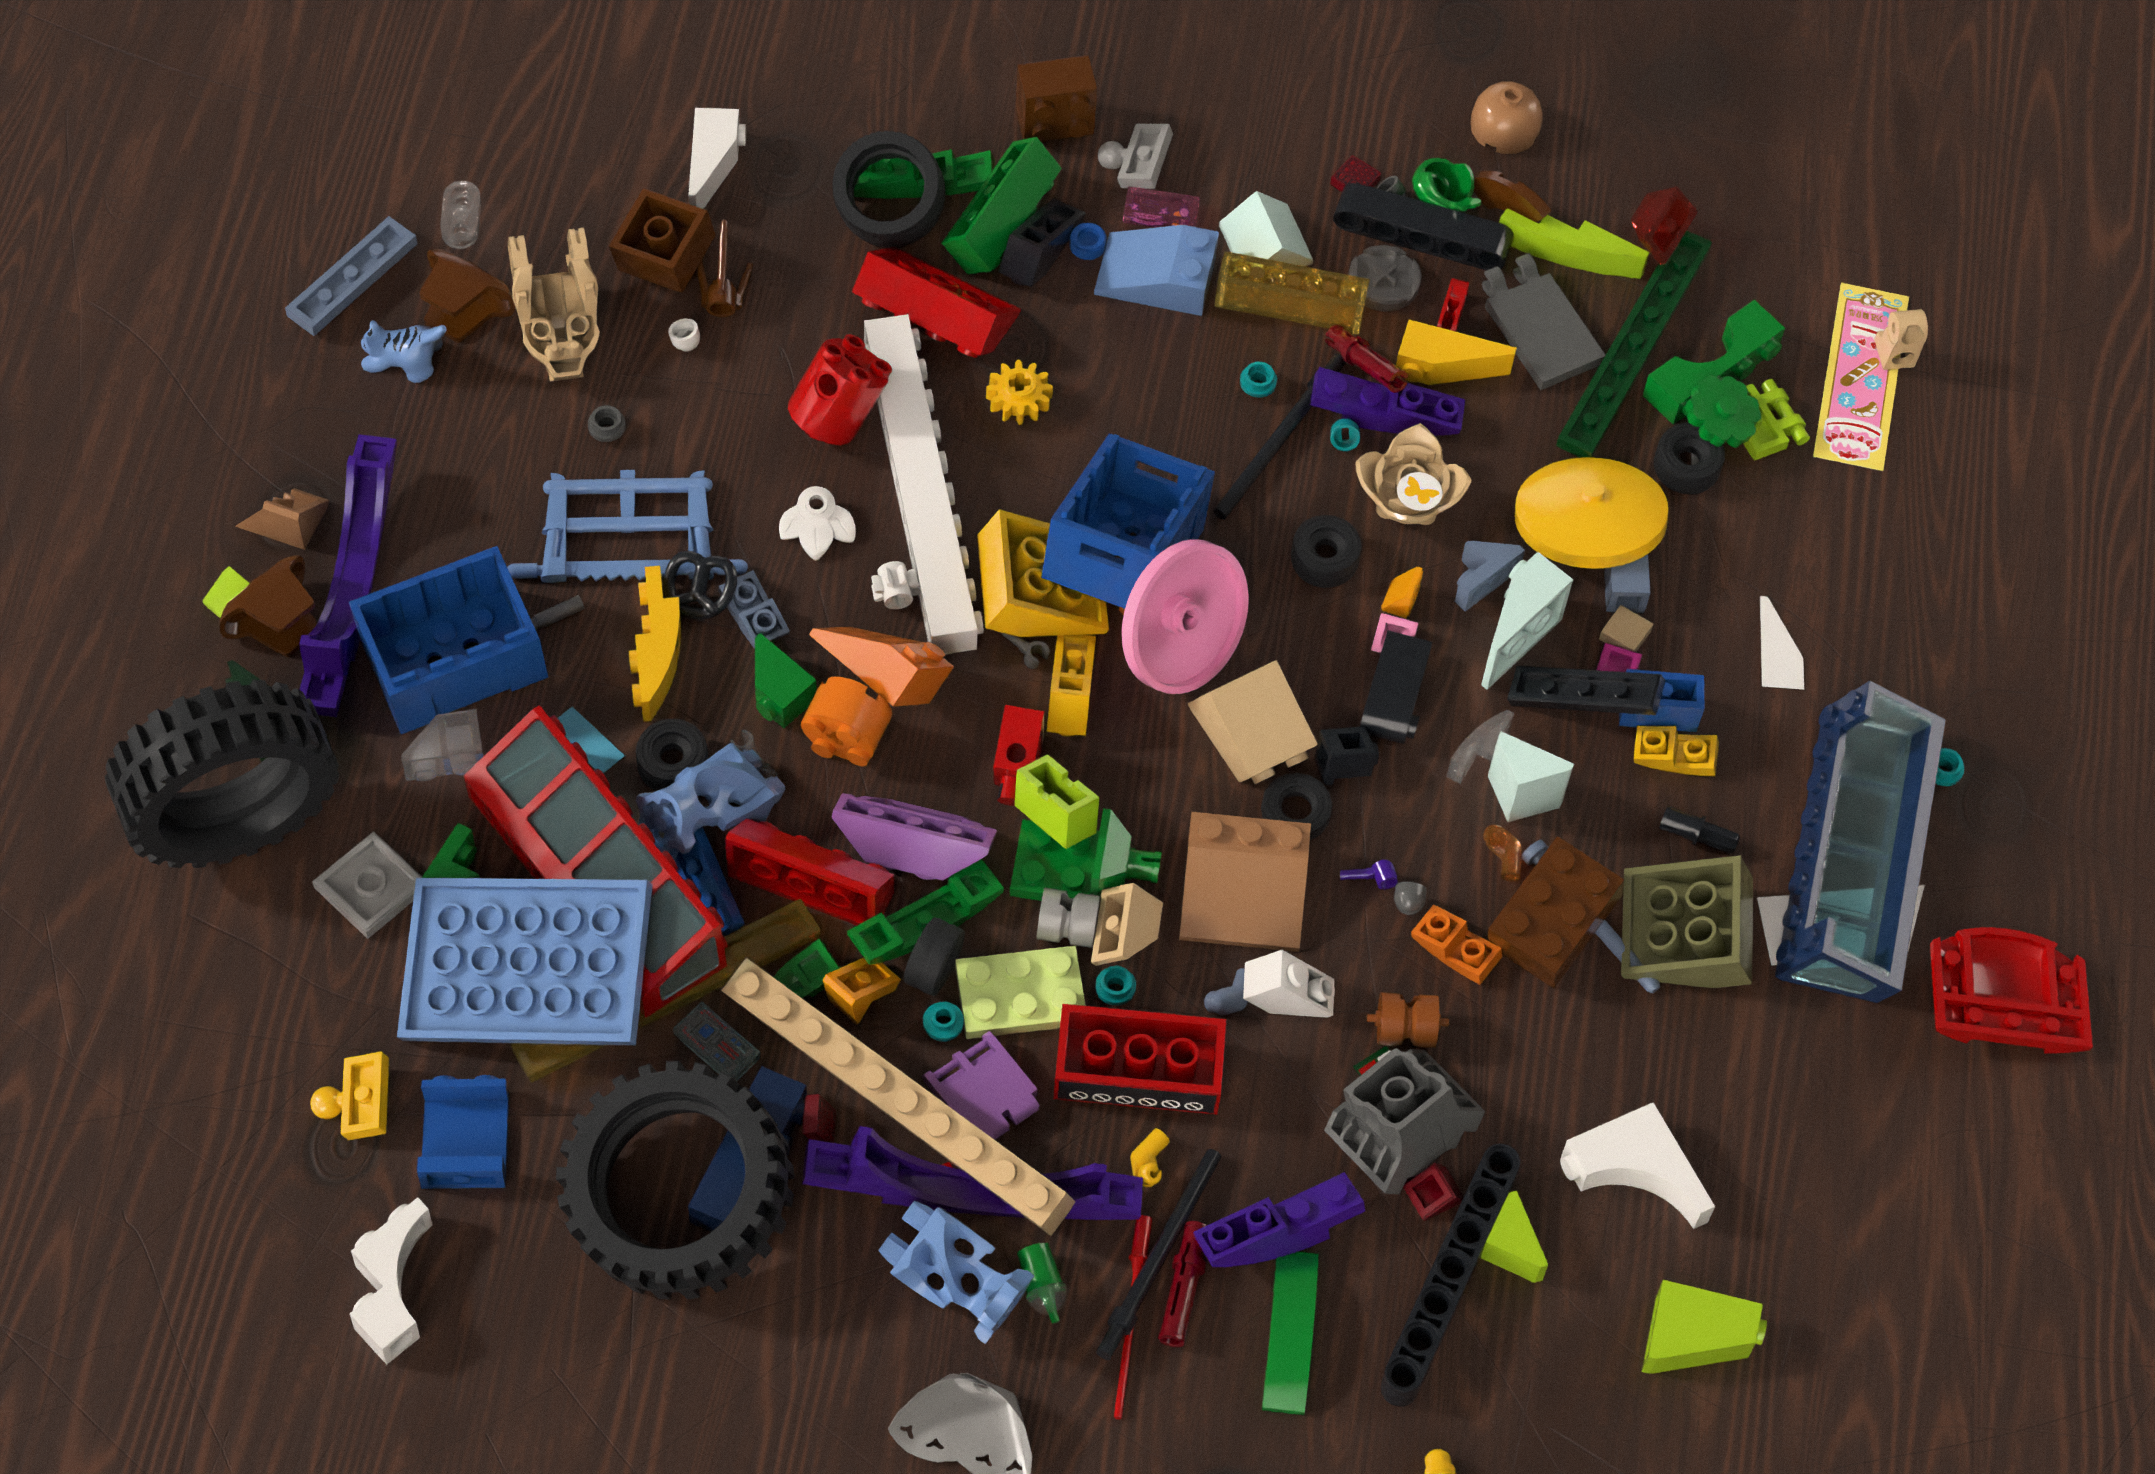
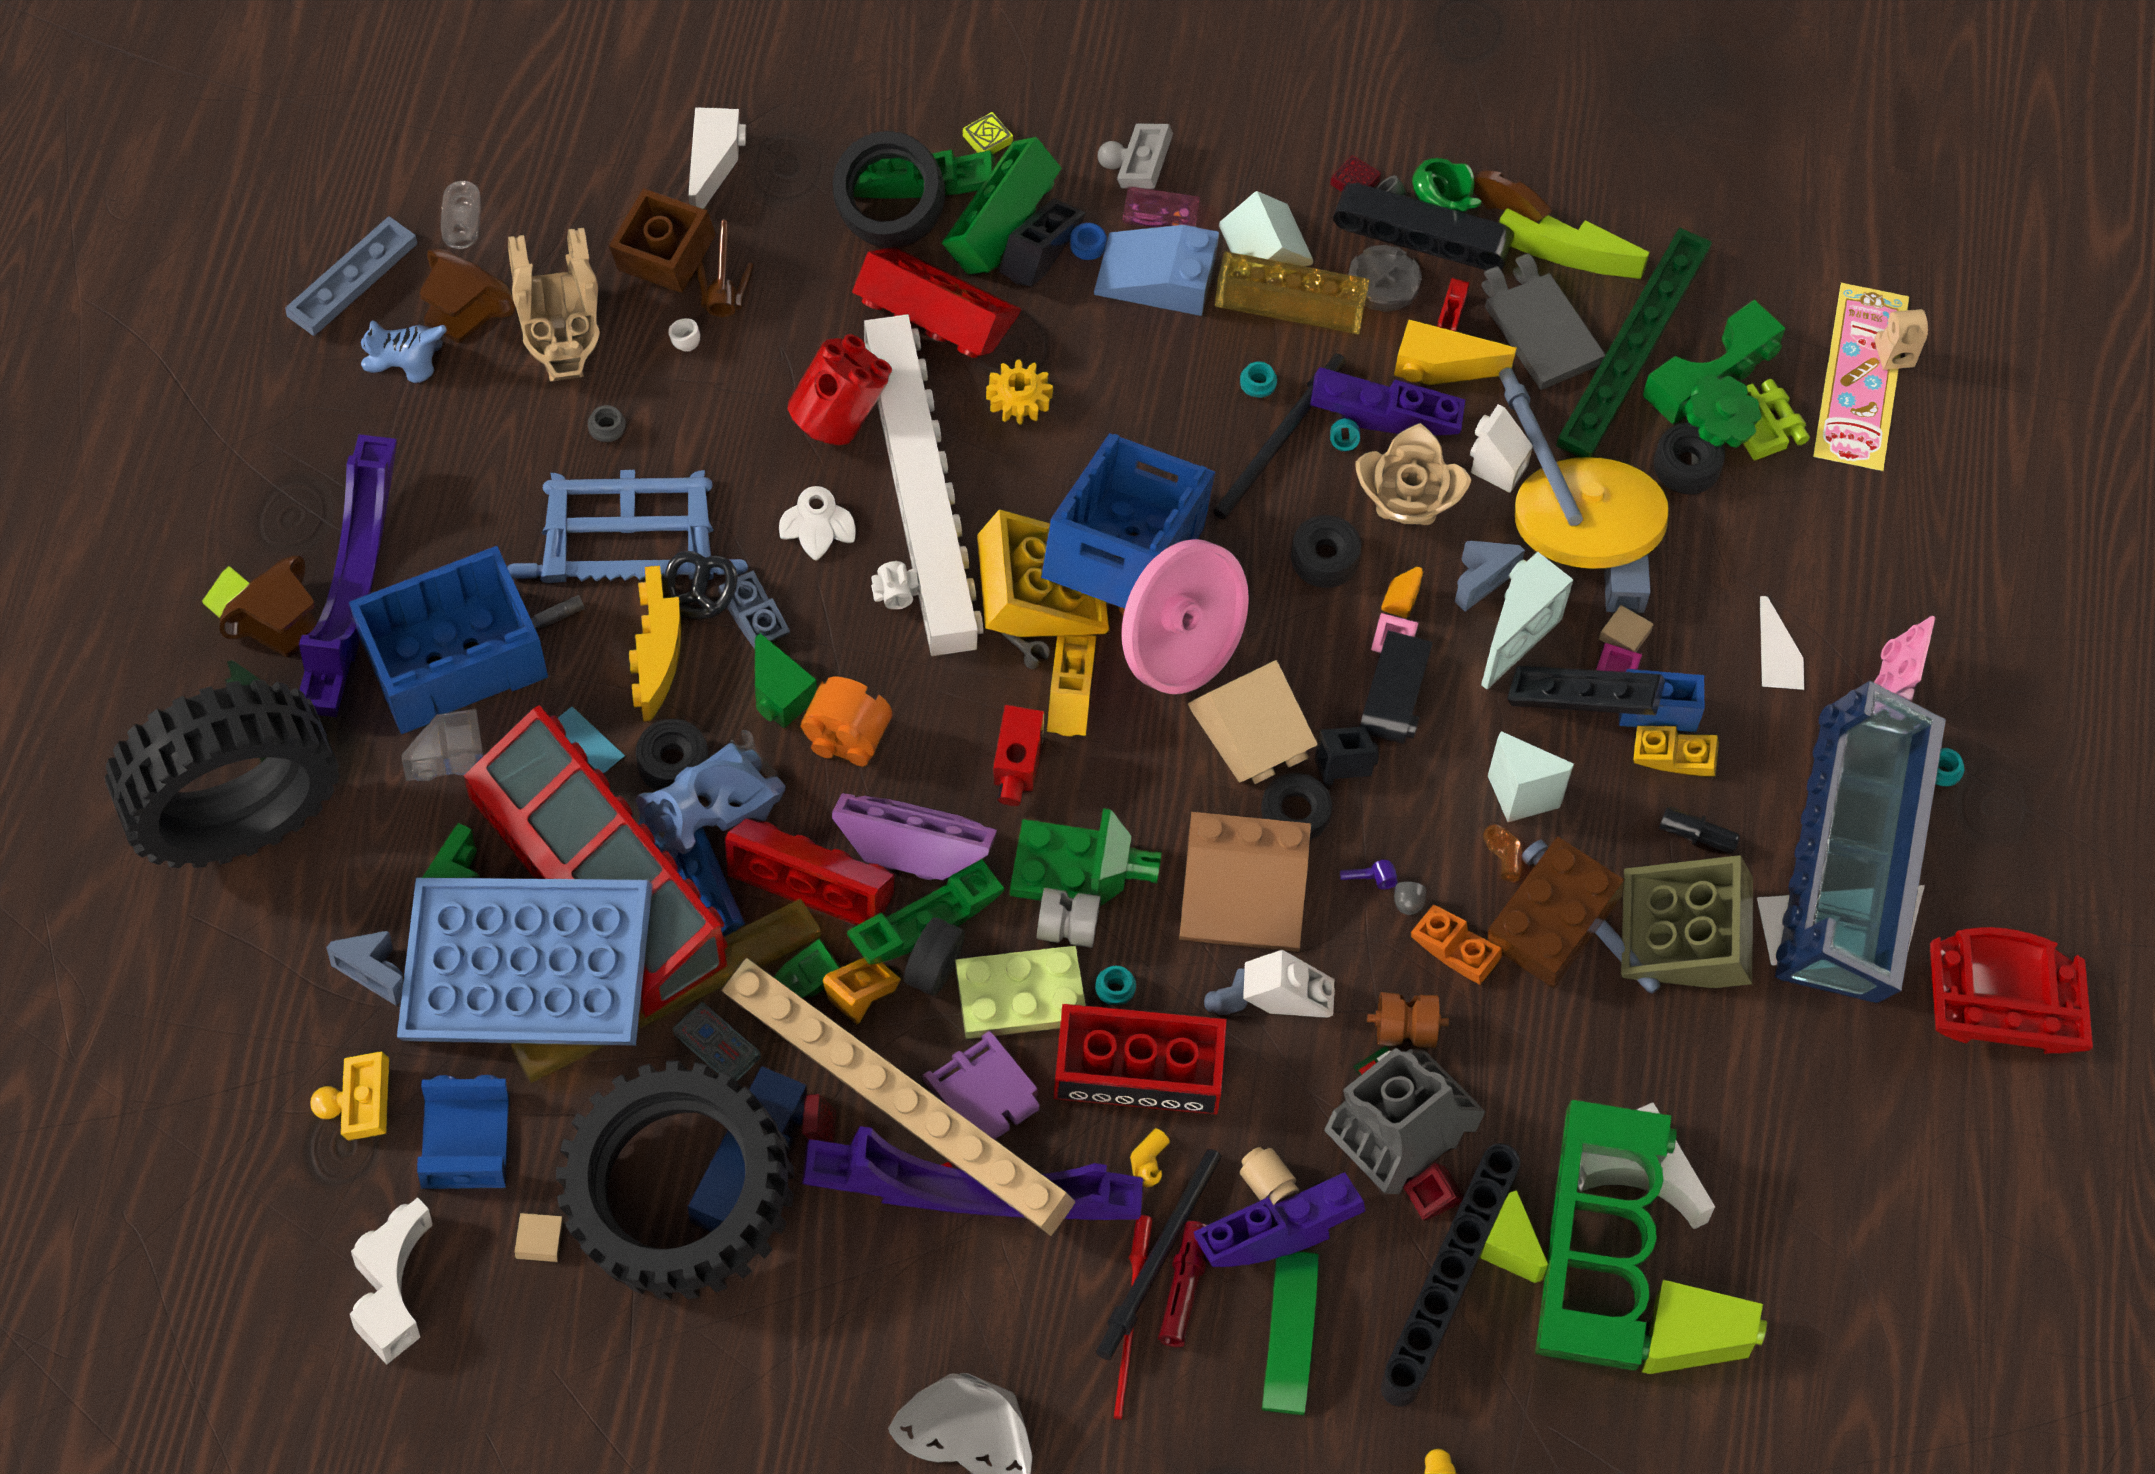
medium nougat slope [235,488,329,550] -> none
light grey tile [312,831,422,939] -> none
orange slope [809,627,954,707] -> none
medium blue hips [878,1201,1035,1344] -> none
teal plate [923,1002,964,1042] -> none
lime brick [1015,754,1099,849] -> none
reddish brown brick [1016,55,1097,143] -> none
green piece [1017,1243,1068,1324] -> none
tan slope [1091,883,1163,966] -> none
dark red pin [1325,325,1408,393] -> none
white sticker [1397,472,1442,511] -> none
clear slope [1447,710,1514,784] -> none
medium nougat cylinder [1470,81,1543,154] -> none
clear red slope [1631,186,1698,265] -> none
none -> sand blue slope [326,931,403,1006]
none -> tan tile [515,1213,563,1262]
none -> neon yellow tile [963,112,1013,154]
none -> tan brick [1240,1147,1299,1205]
none -> white slope [1470,404,1533,493]
none -> sand blue bar [1499,368,1583,526]
none -> green fence [1535,1100,1677,1371]
none -> bright pink hinge [1872,616,1935,713]

